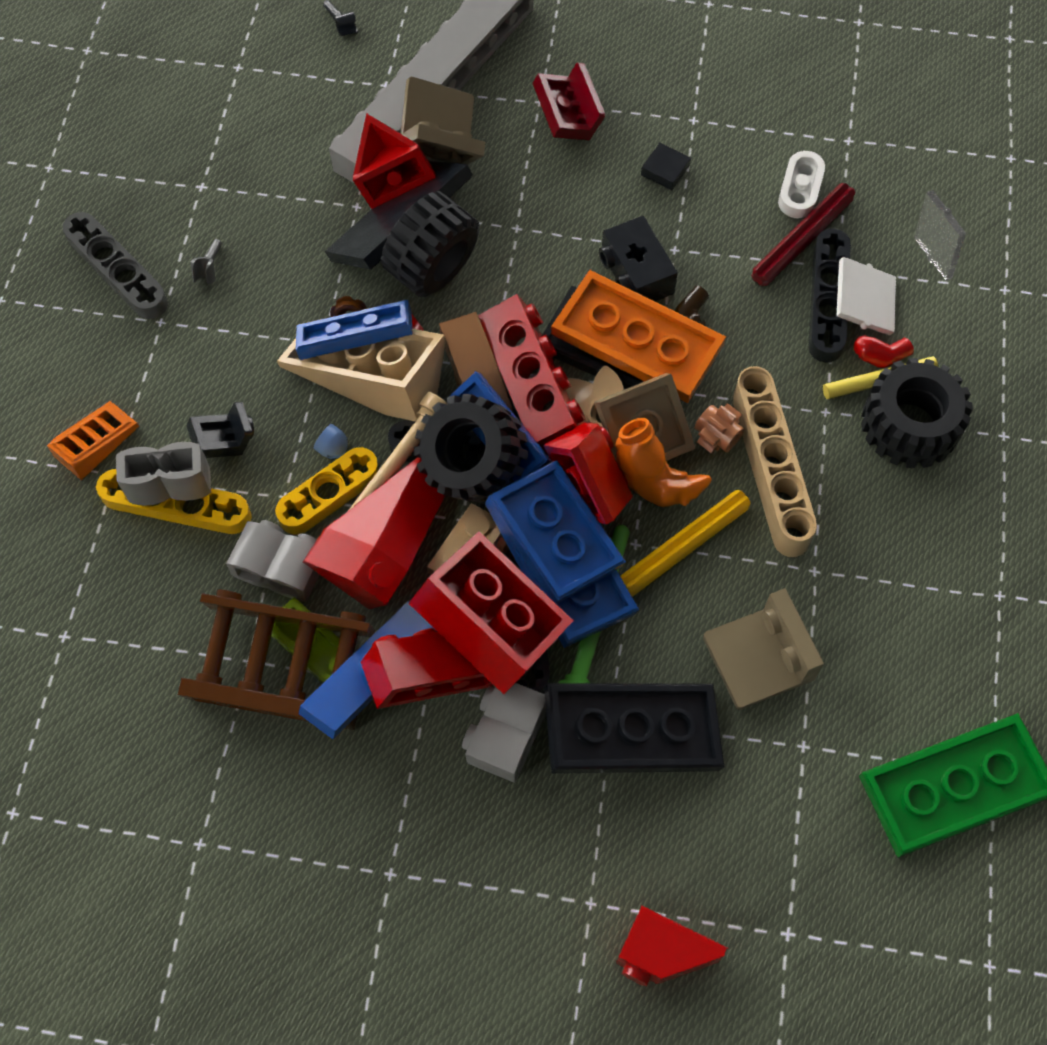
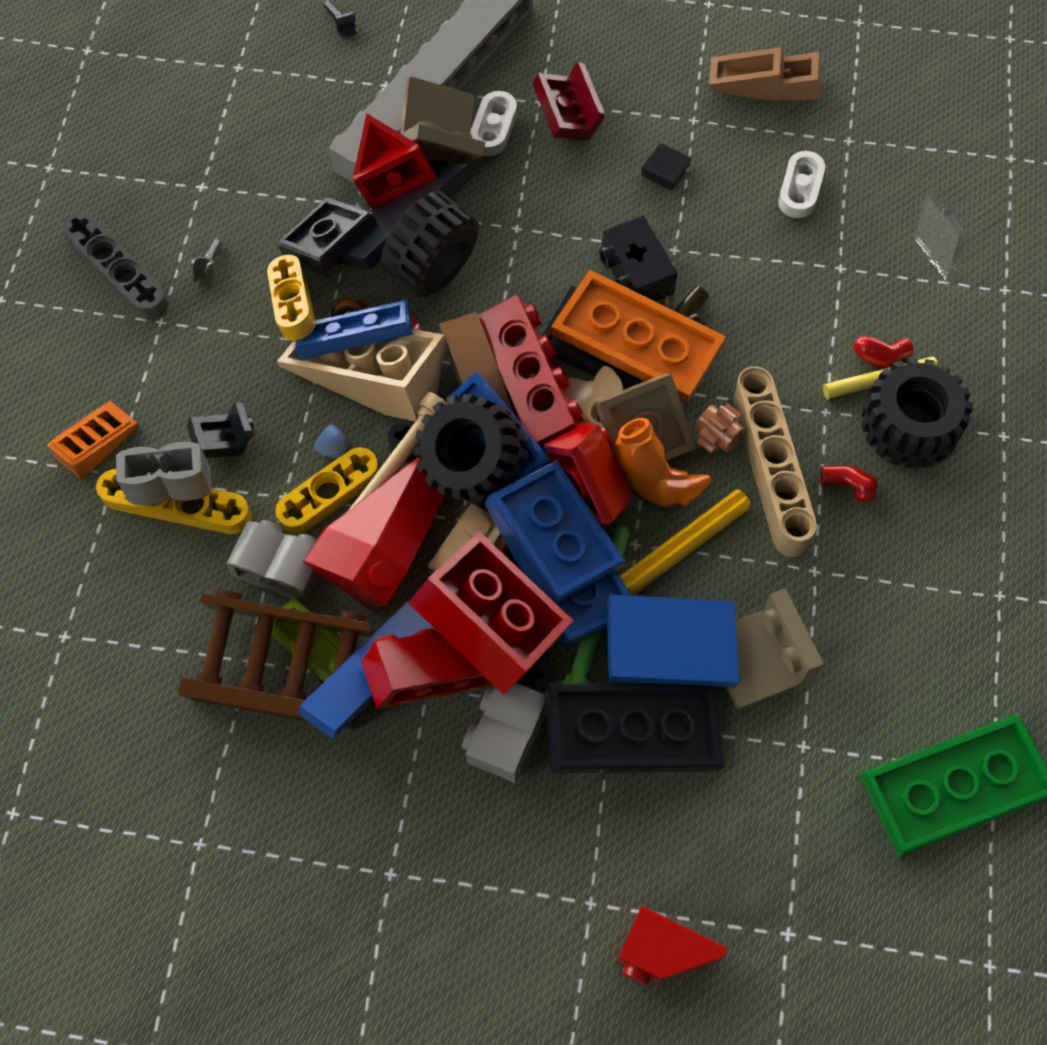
dark red axle [751,183,856,286] -> none
black beam [808,229,851,363] -> none
white piece [837,257,896,336] -> none
none -> yellow beam [267,255,315,341]
none -> black tile [276,198,377,271]
none -> white plate [471,91,517,156]
none -> blue tile [607,594,739,687]
none -> medium nougat slope [709,47,823,101]
none -> red arm [820,465,879,502]

